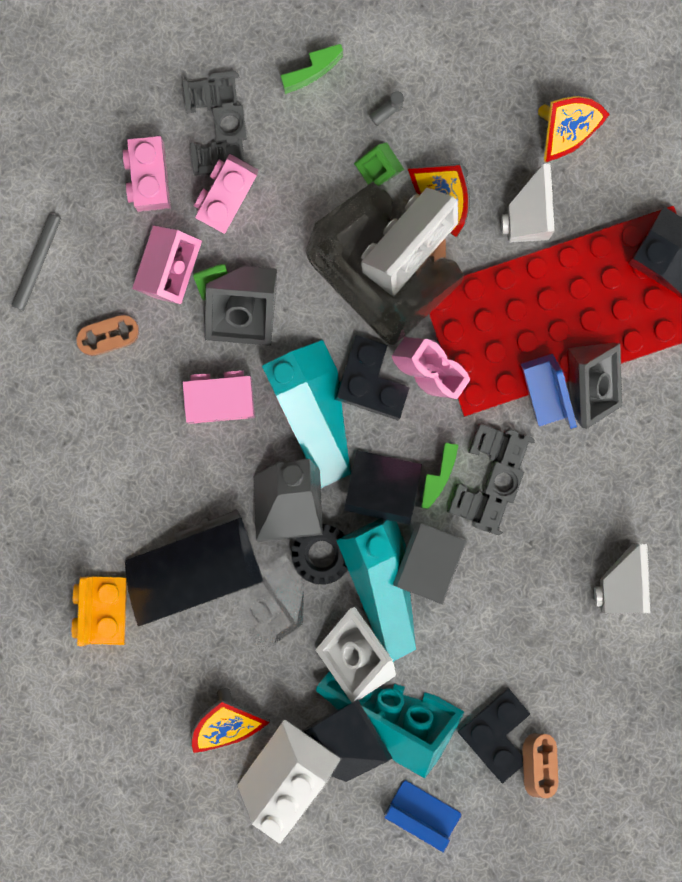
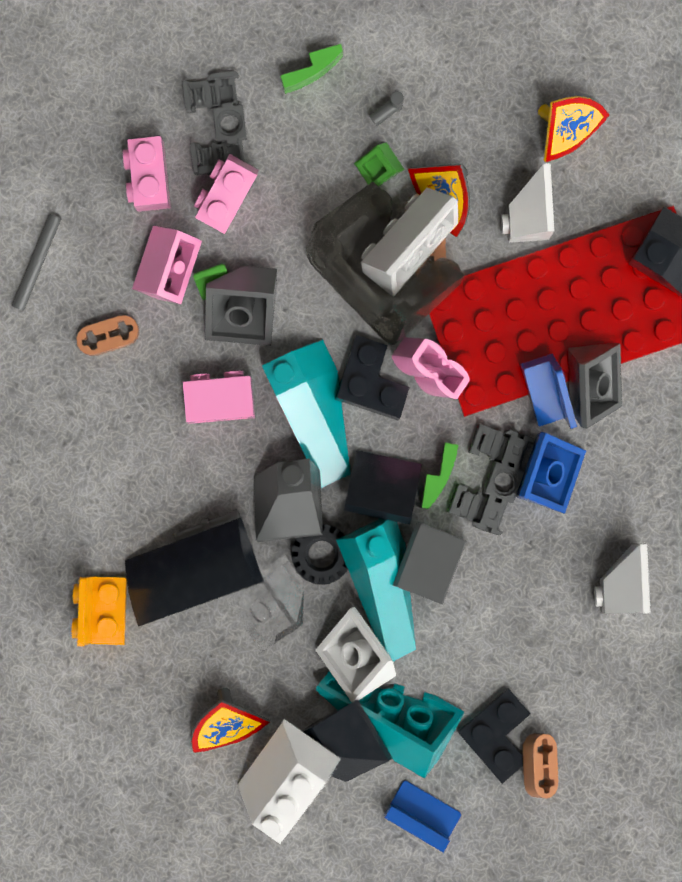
none -> blue slope [516,432,586,514]

